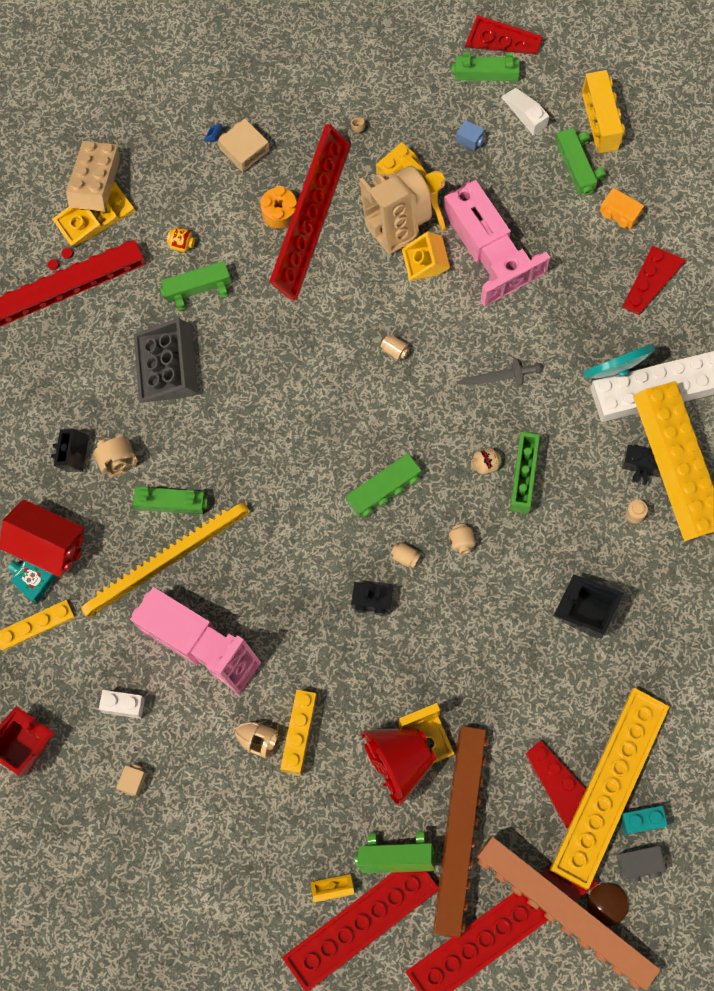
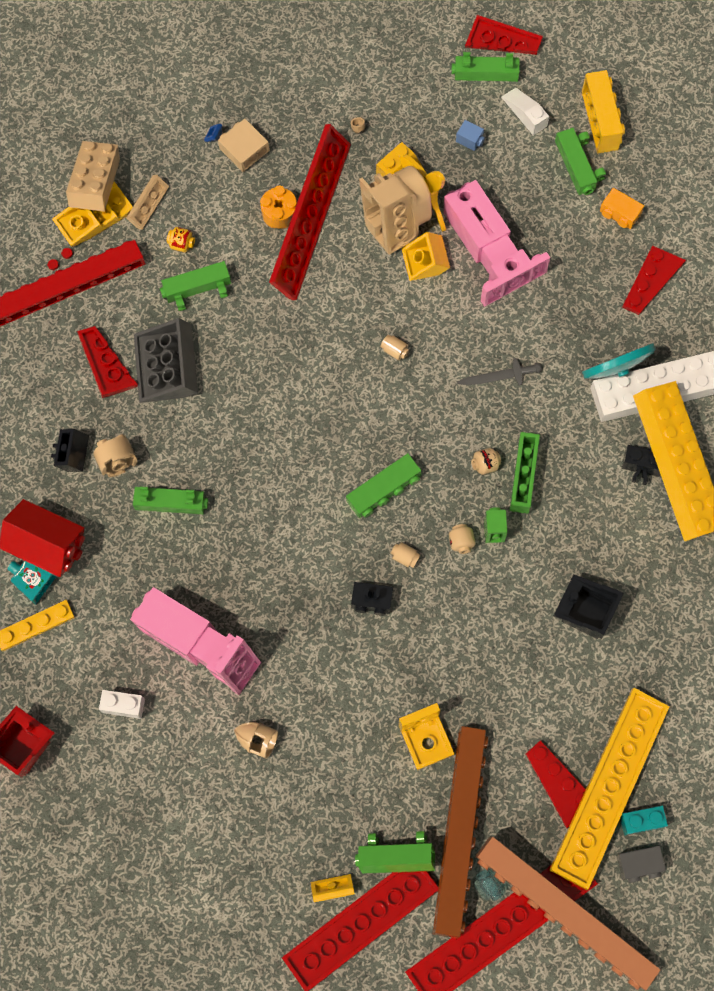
yellow gear [81,503,250,618] -> none
tan brick [116,764,146,797] -> none
yellow brick [280,690,317,775] -> none
red cone [361,728,437,806] -> none
reddish brown dish [587,883,628,926] -> none
tan brick [625,500,648,524] -> none
none -> red wing [77,326,138,398]
none -> tan plate [126,175,169,229]
none -> clear light blue head [474,869,505,901]
none -> bright green brick [484,507,507,543]

